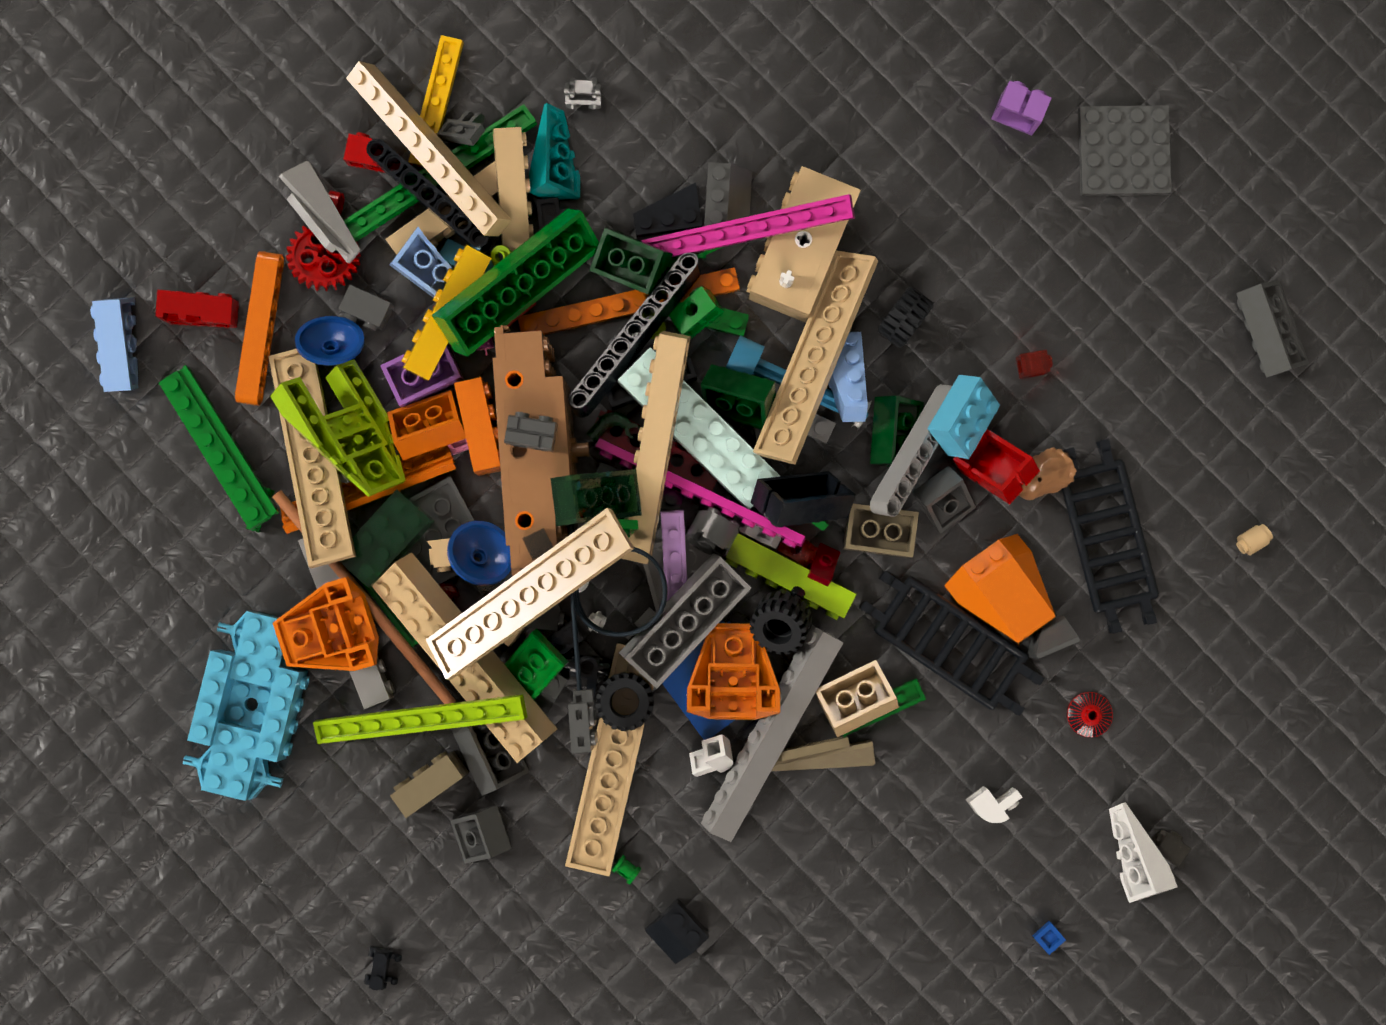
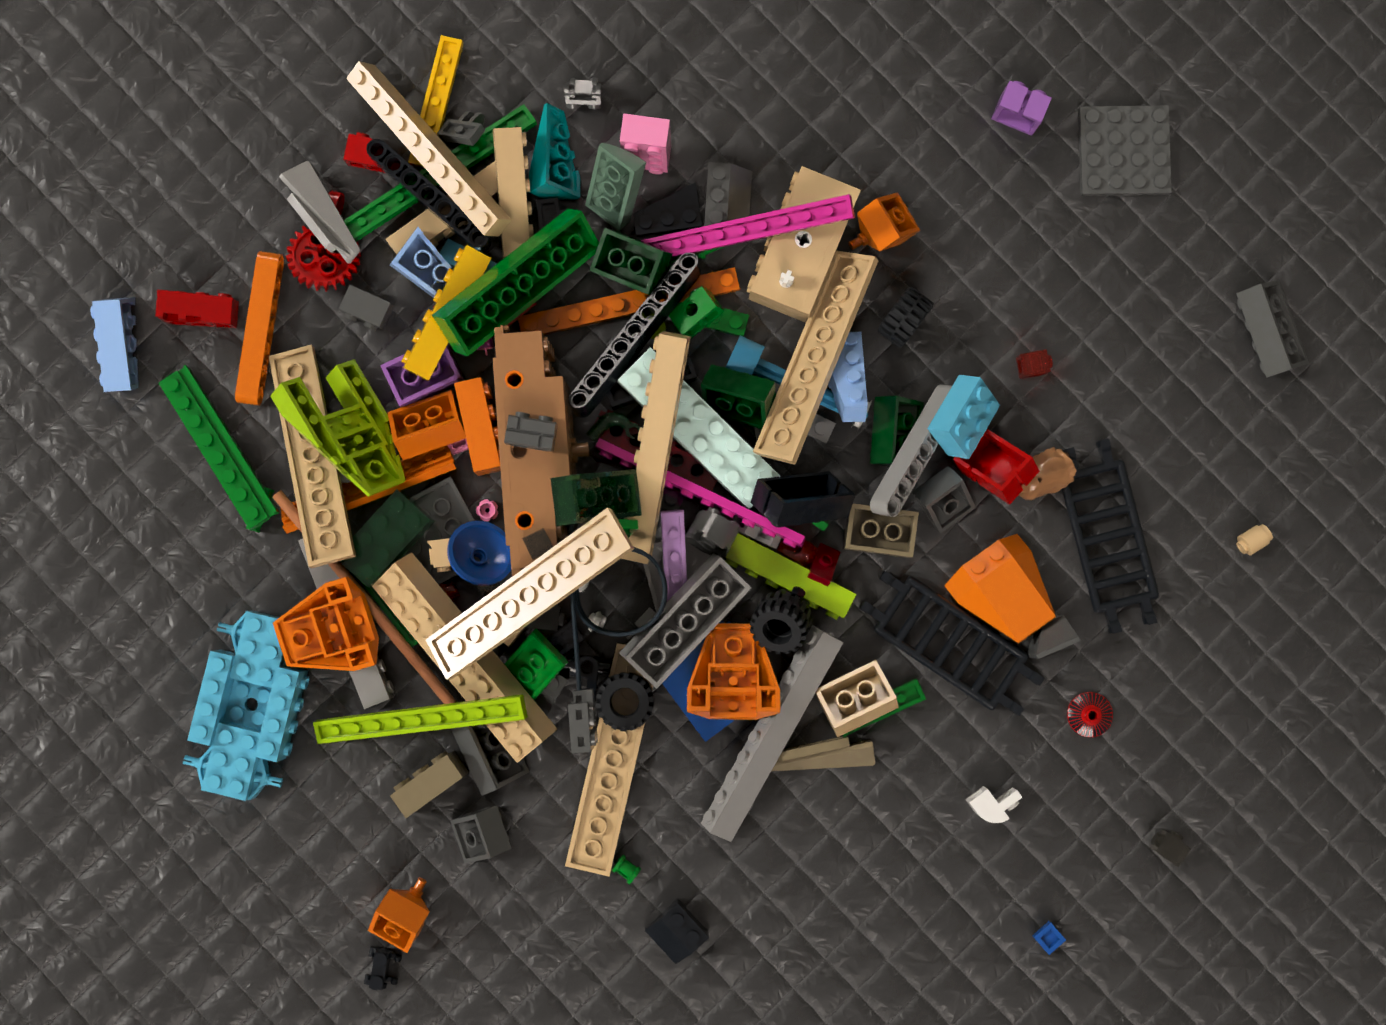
blue dish [295,316,364,366] -> none
lime plate [491,245,512,265] -> none
white brick [689,734,733,777] -> none
white wedge [1109,802,1177,903] -> none
none -> orange piece [368,878,430,953]
none -> bright pink plate [476,499,498,522]
none -> sand green slope [585,143,646,231]
none -> bright pink brick [620,114,671,175]
none -> orange piece [848,192,921,251]

